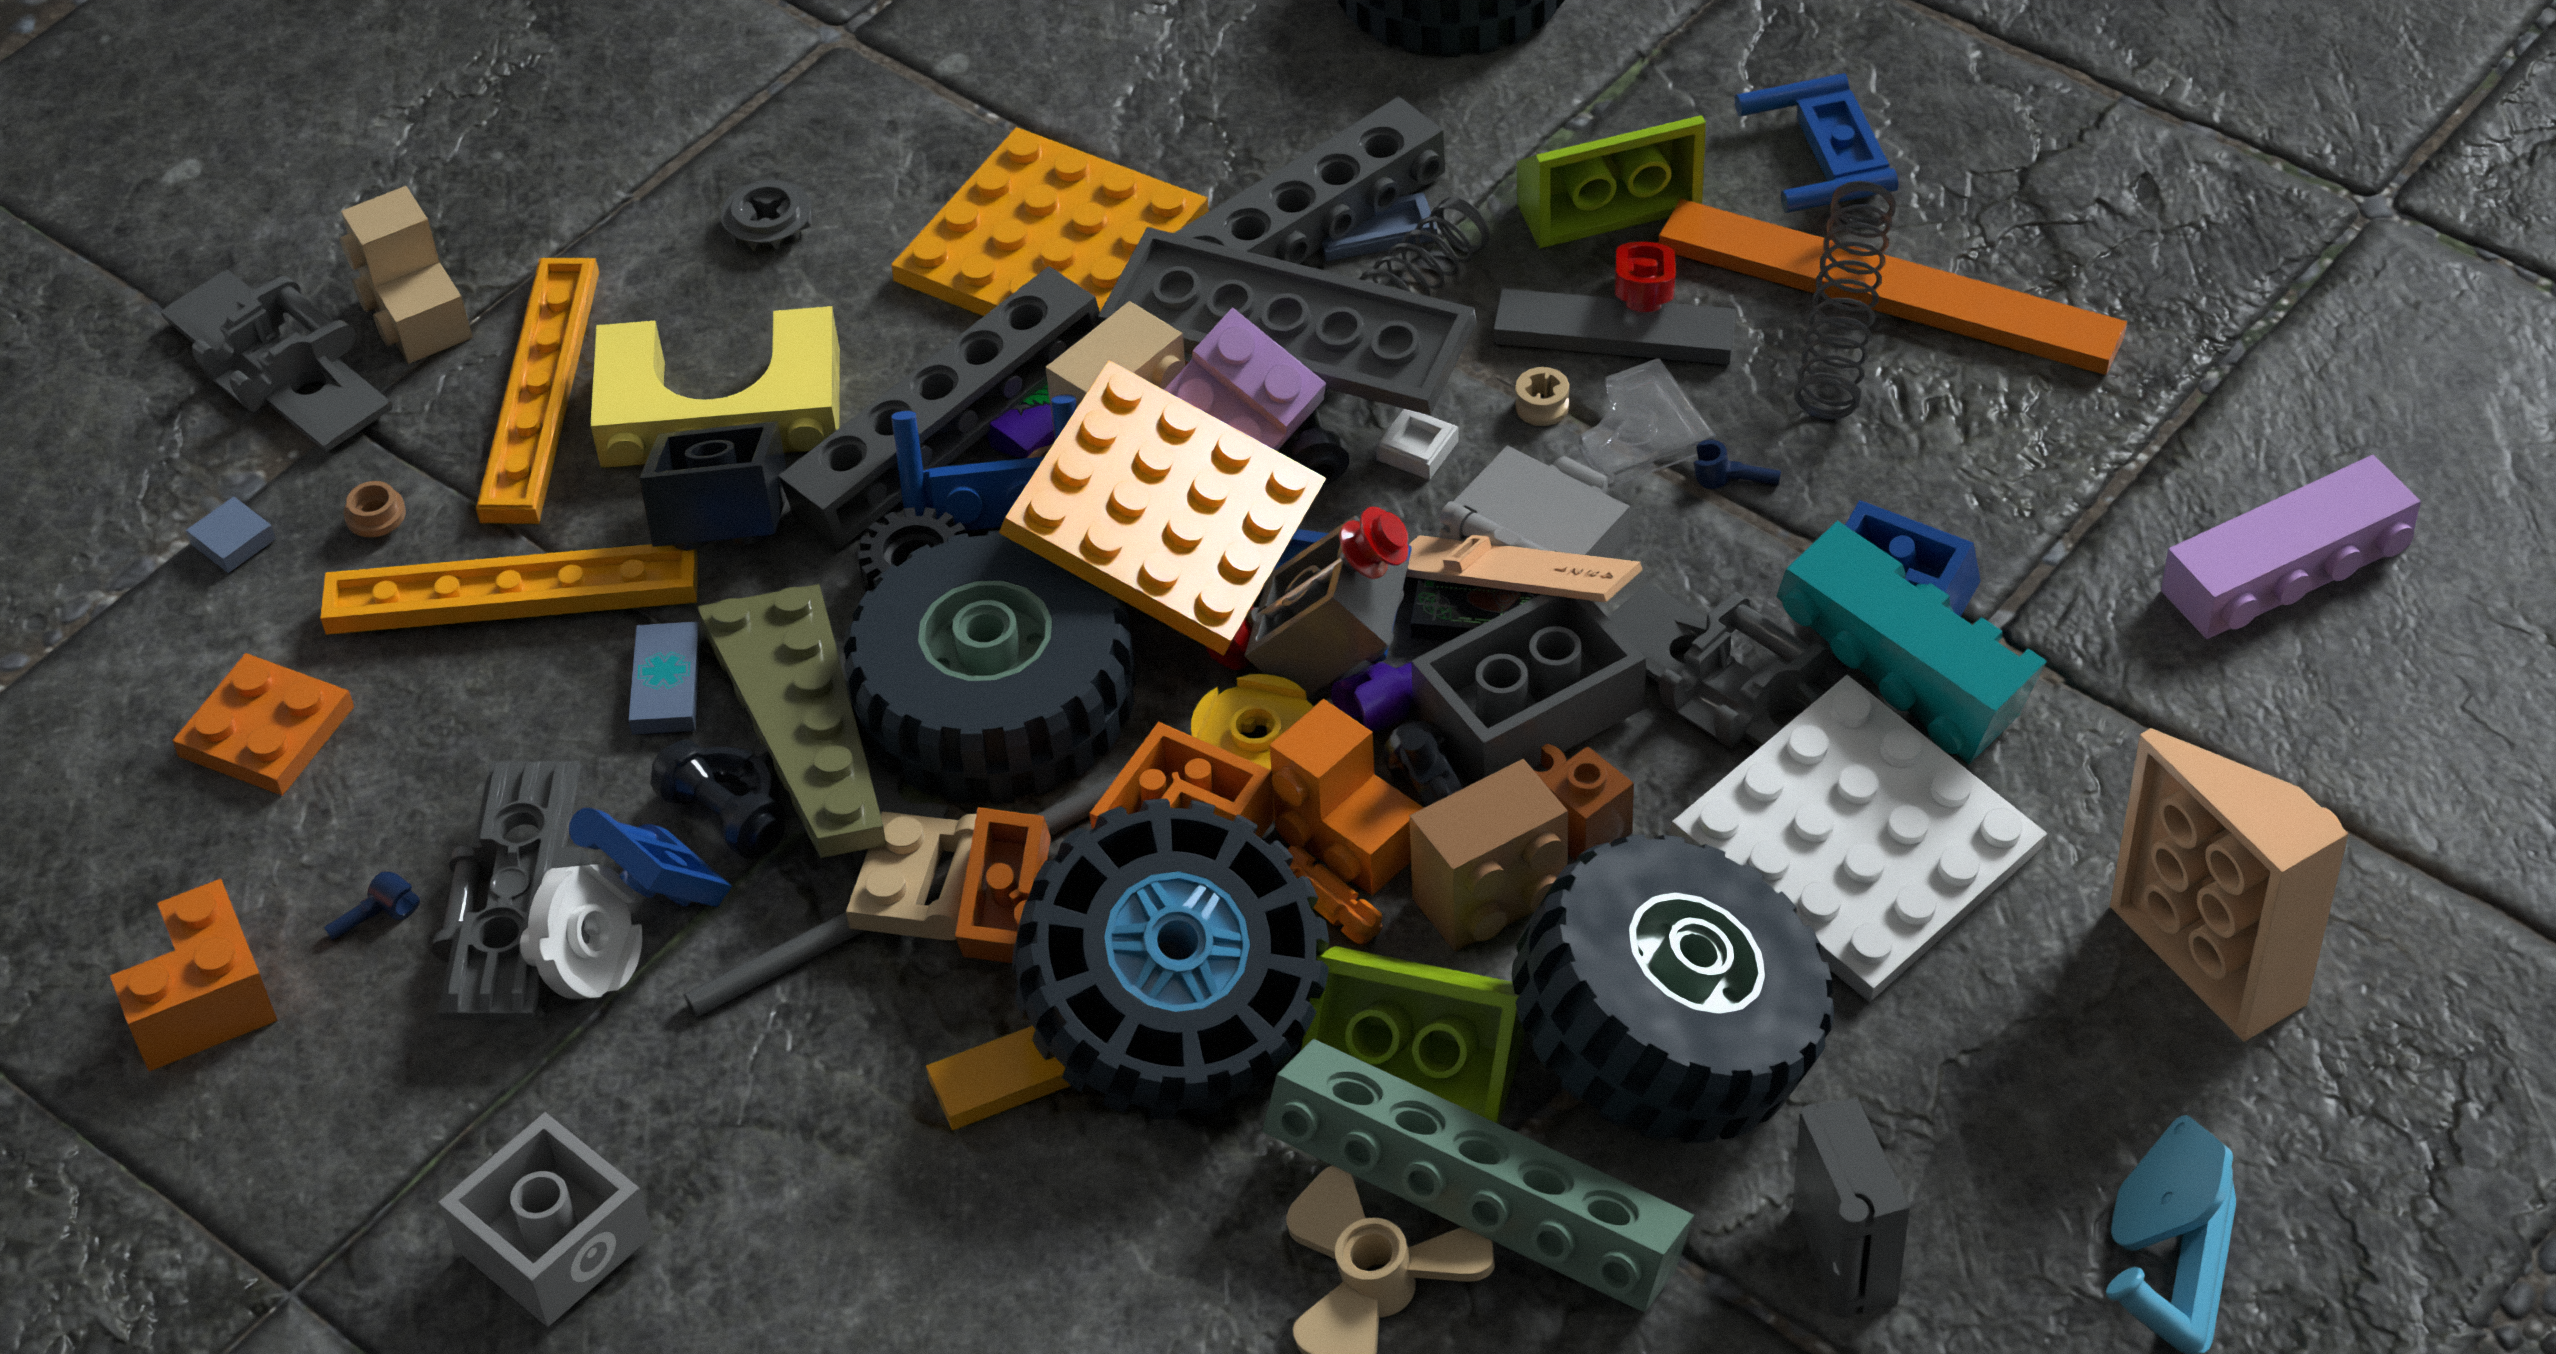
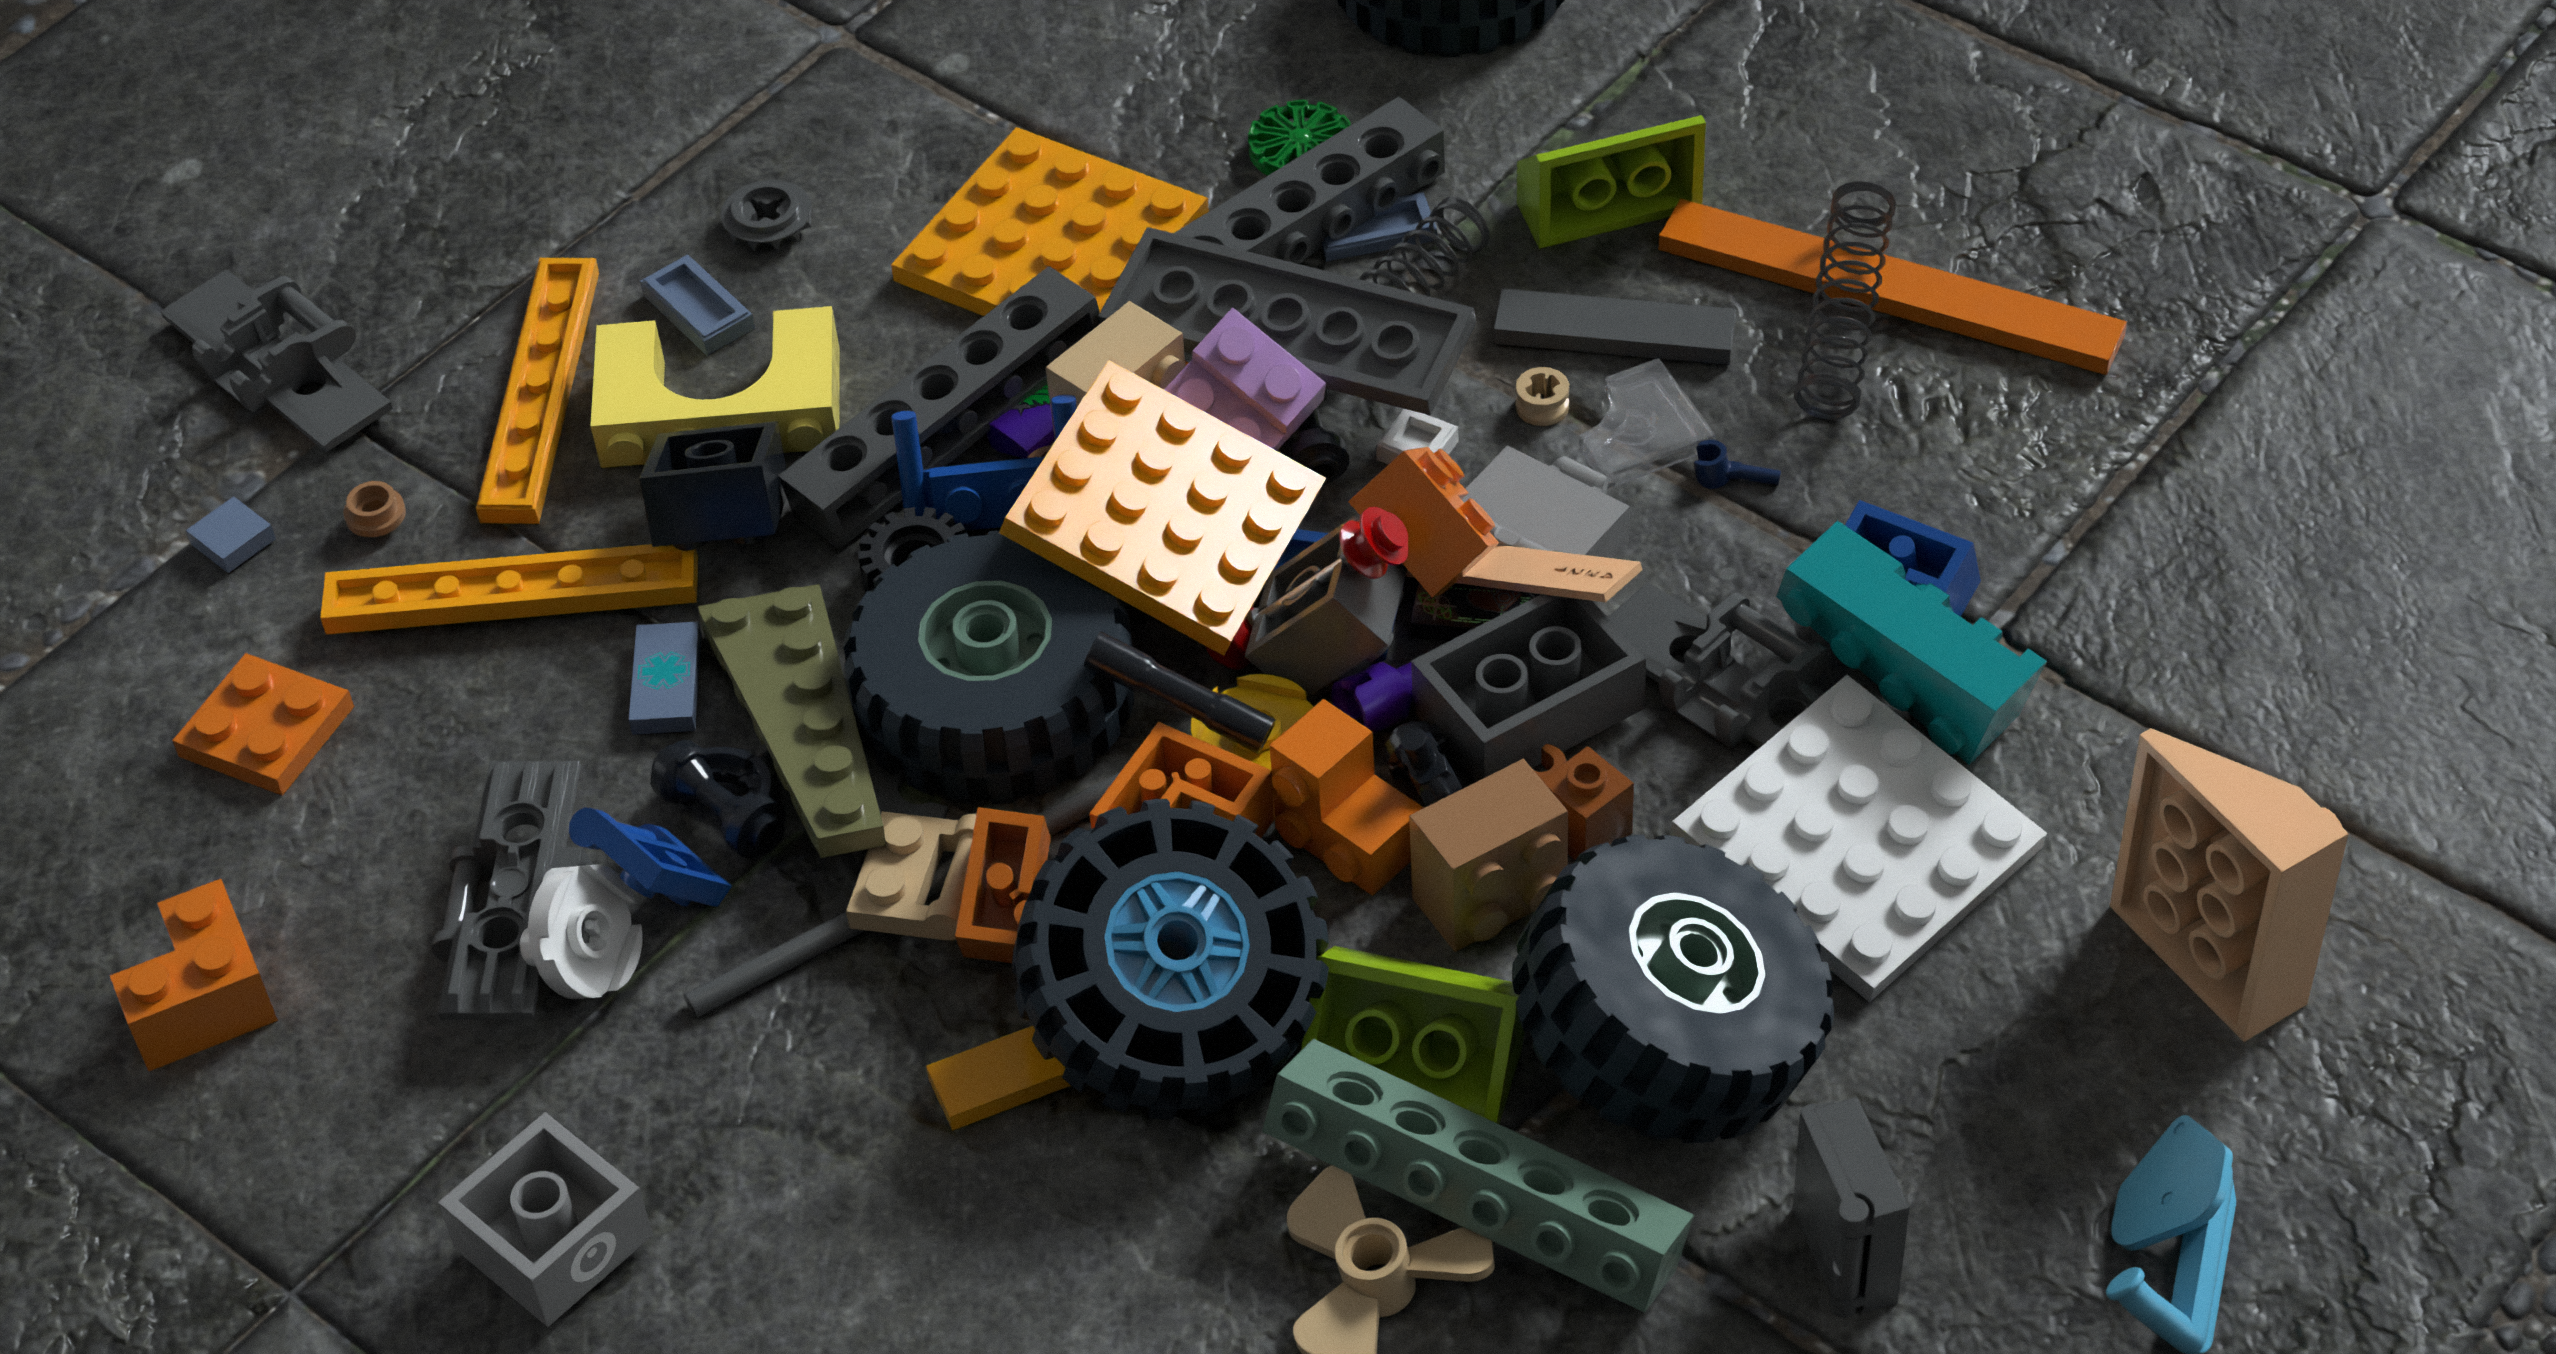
dark blue hand [324,872,420,940] -> none
tan brick [339,186,473,364] -> none
orange axle [1287,845,1383,945] -> none
red plate [1615,242,1676,312] -> none
blue plate [1734,73,1898,213] -> none
lavender brick [2161,455,2421,640] -> none
none -> sand blue tile [640,254,755,356]
none -> black piece [1084,631,1276,754]
none -> green wheel [1248,99,1351,176]
none -> orange brick [1348,447,1499,597]

